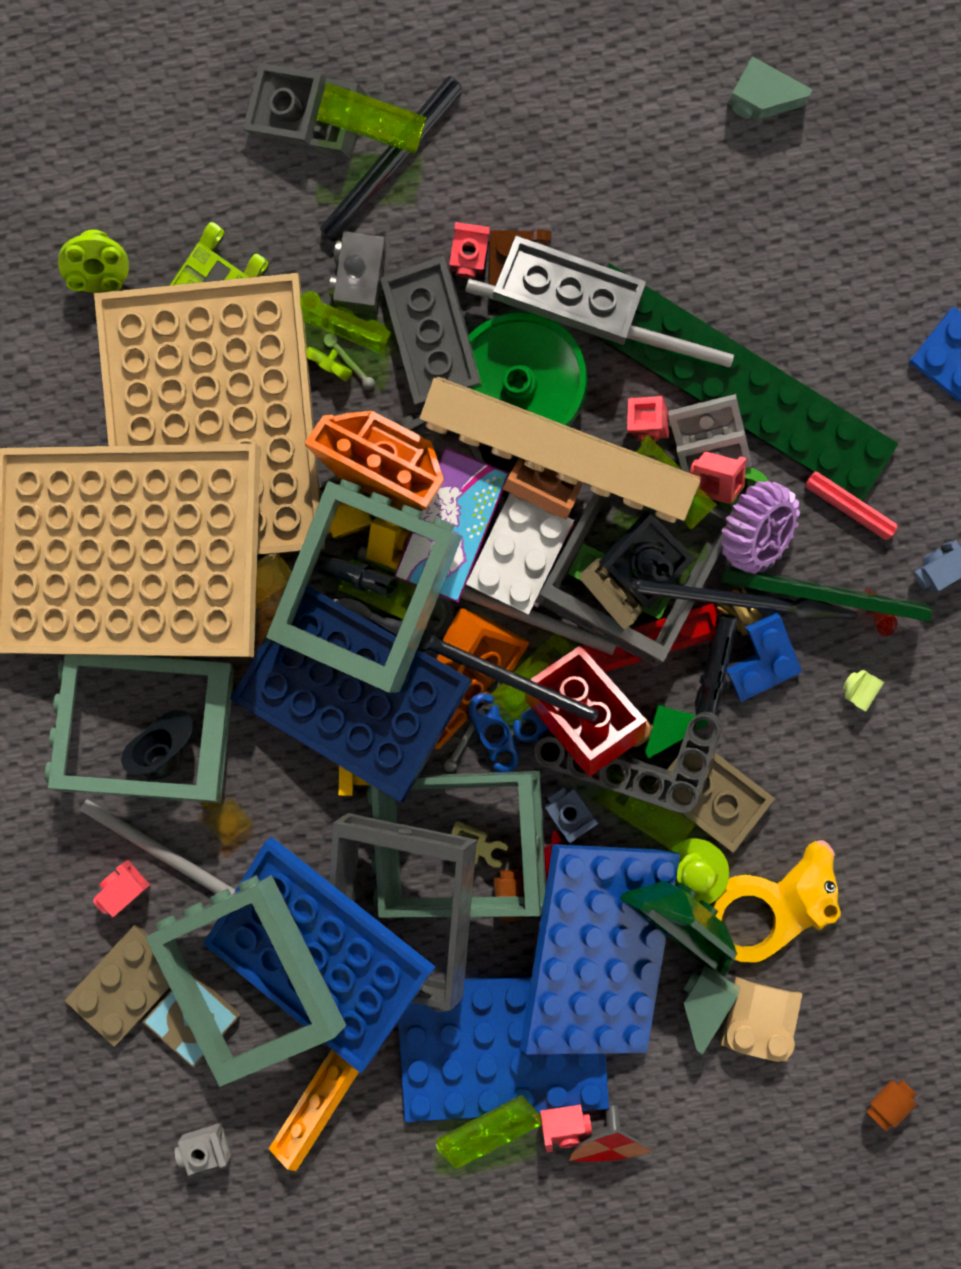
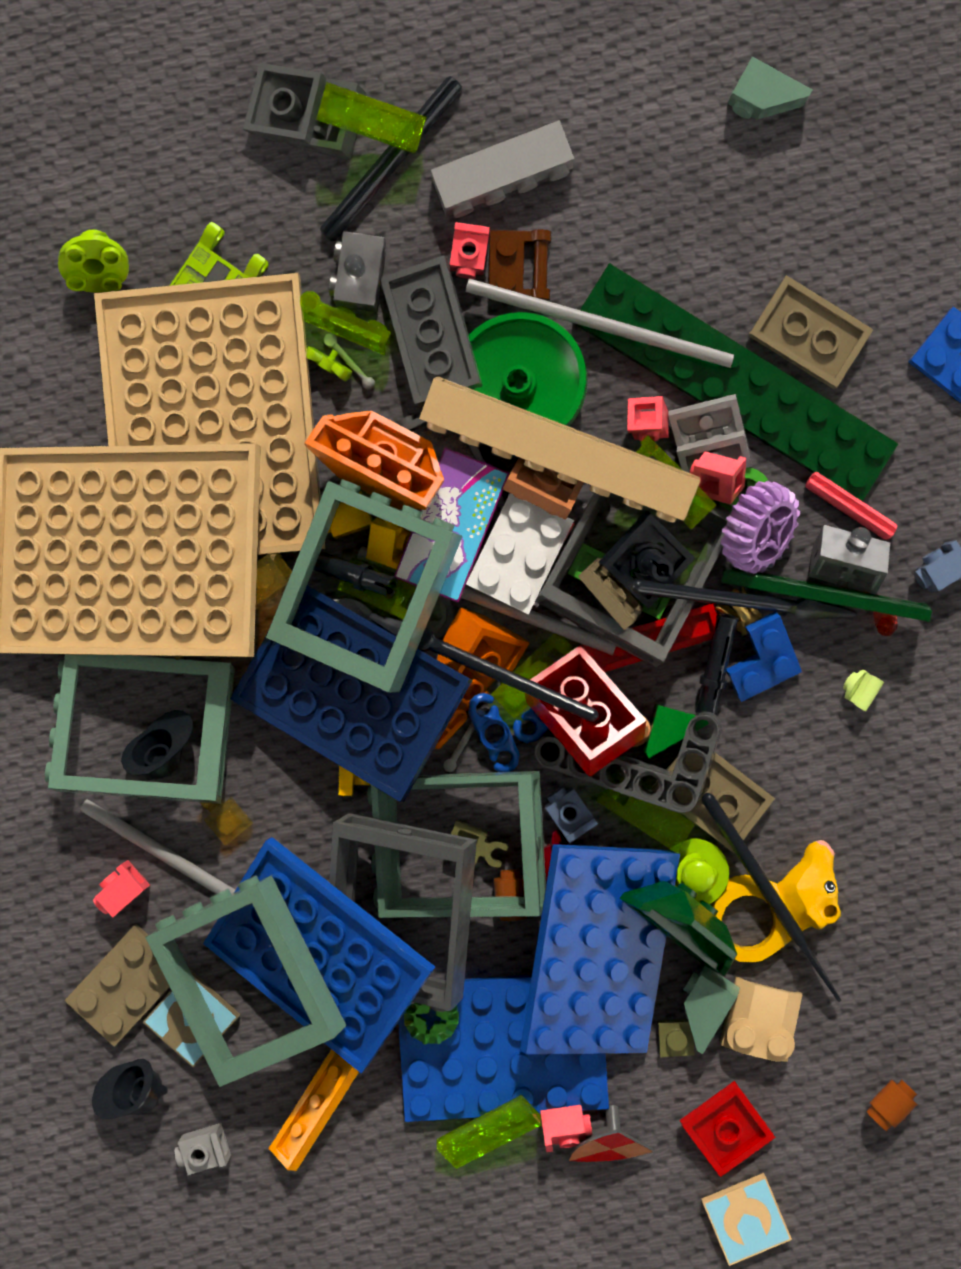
plate [492,236,646,345] -> none
none -> black piece [92,1058,168,1119]
none -> bright green gear [404,1003,459,1045]
none -> light grey brick [431,120,574,218]
none -> olive plate [657,1019,695,1057]
none -> red plate [680,1081,776,1177]
none -> tile [701,1173,792,1266]
none -> black piece [702,793,842,1002]
none -> dark tan plate [748,275,873,390]
none -> flat silver piece [809,525,890,595]

